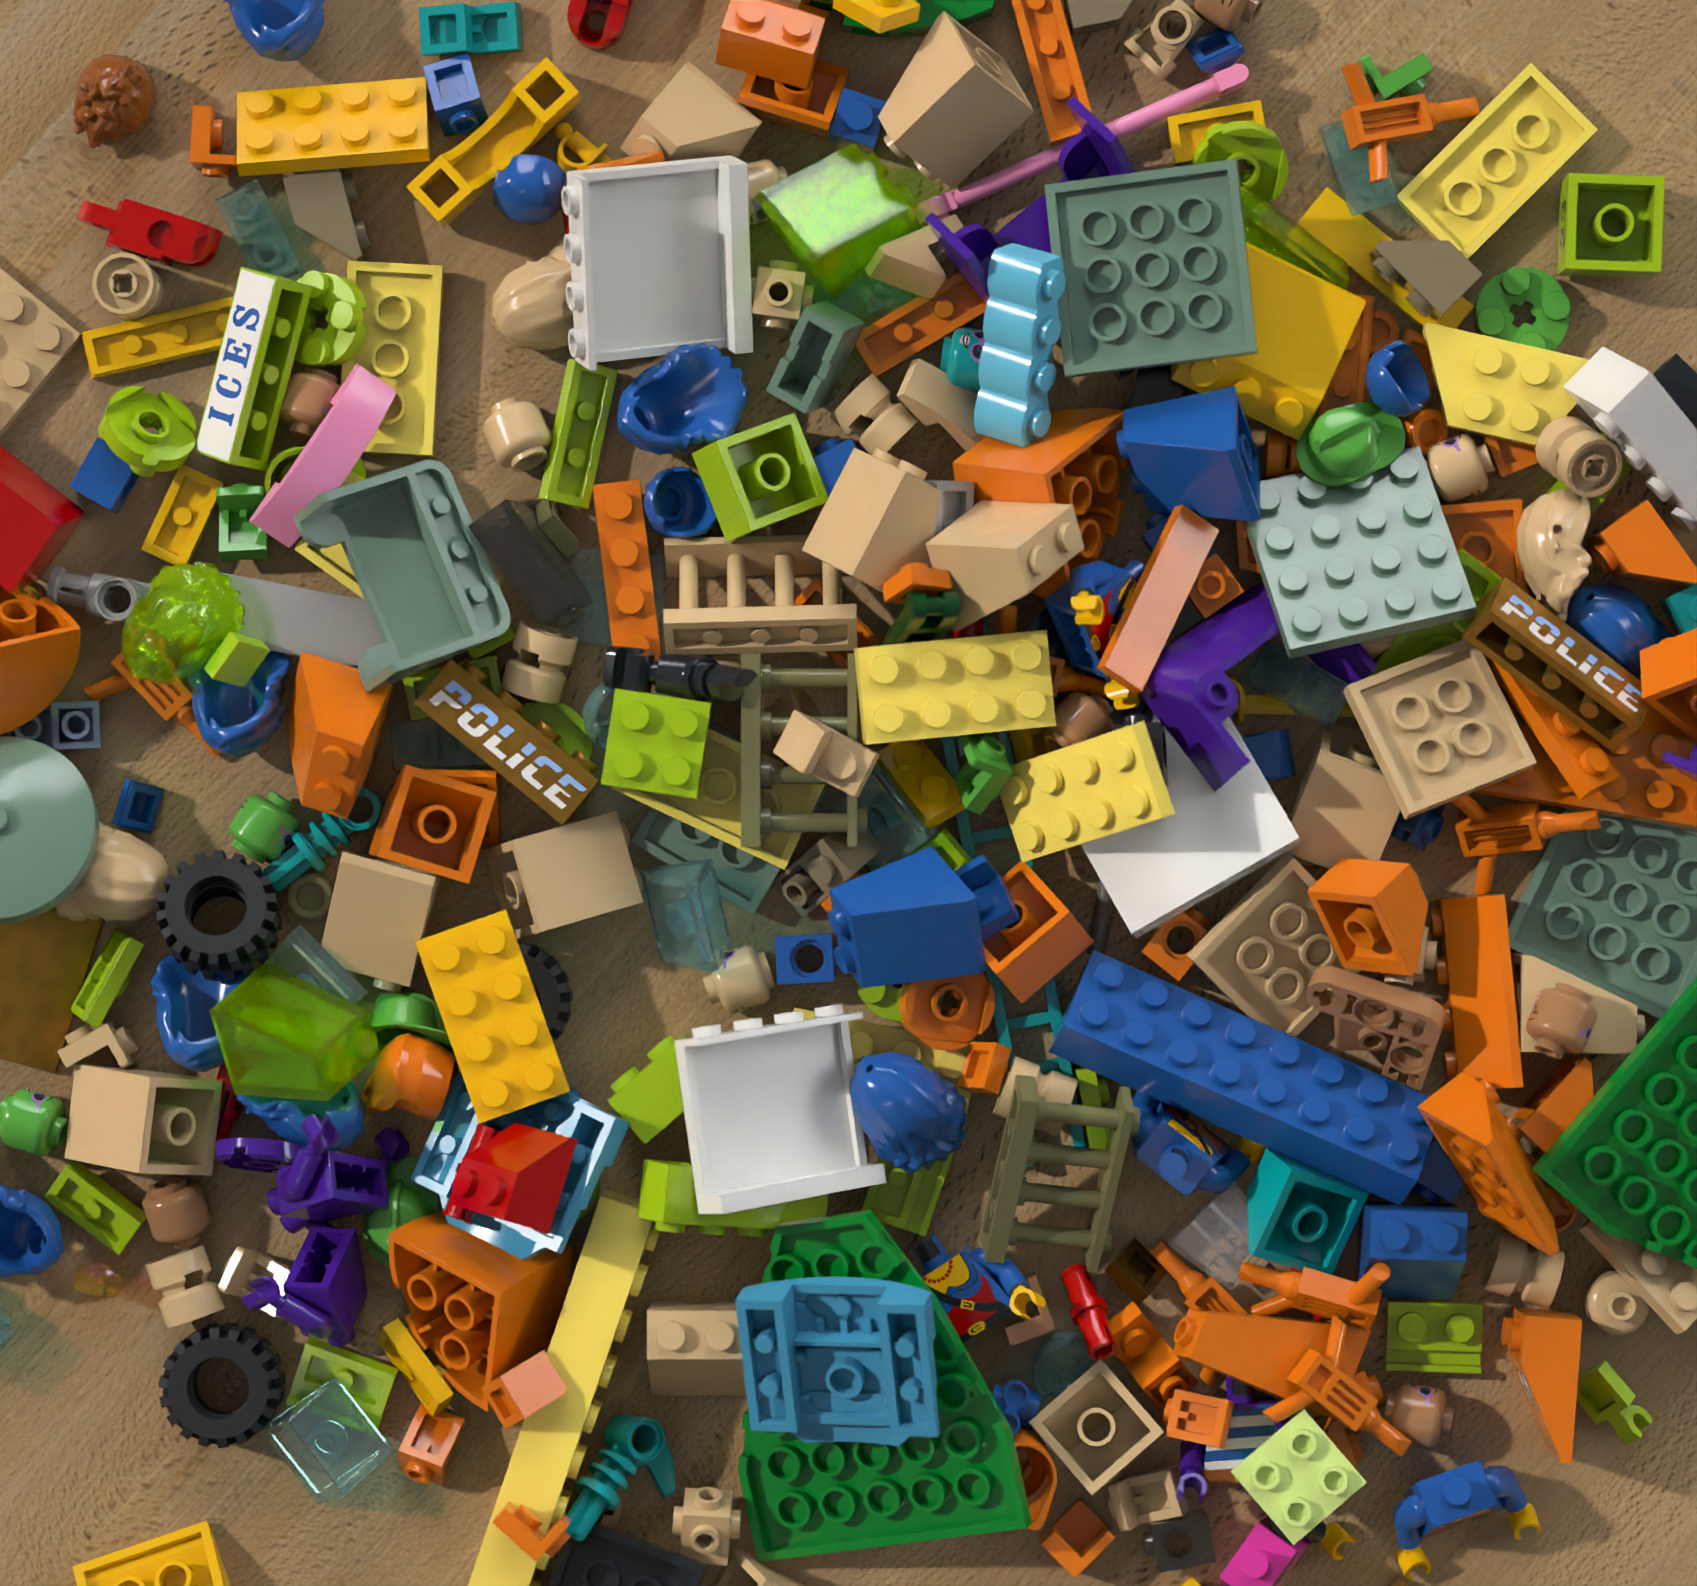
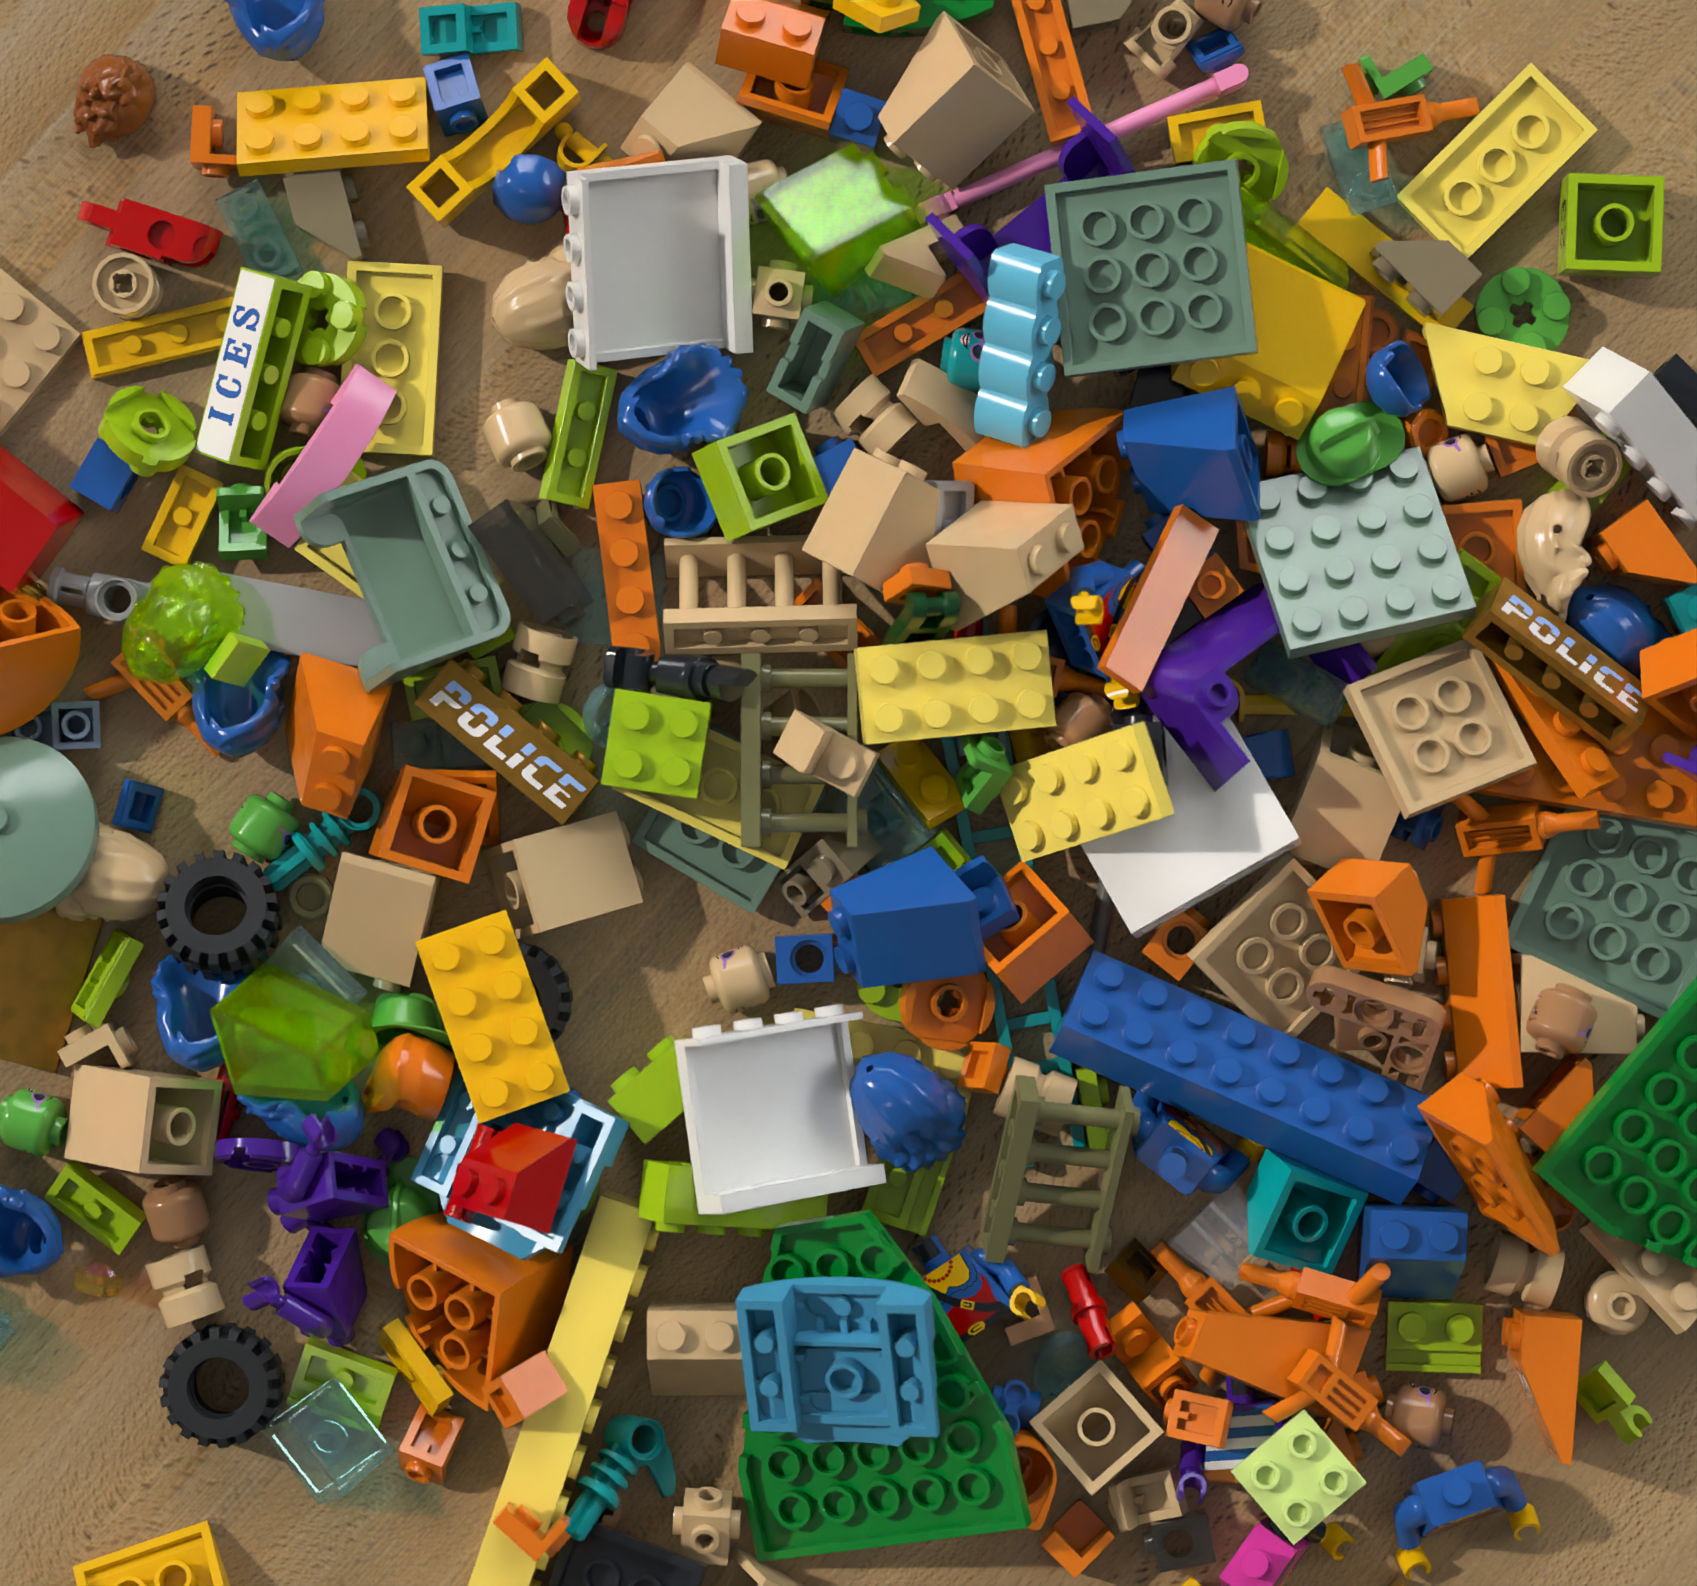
tan bracket [218,1247,291,1319] -> none
clear light blue slope [640,858,733,973] -> none

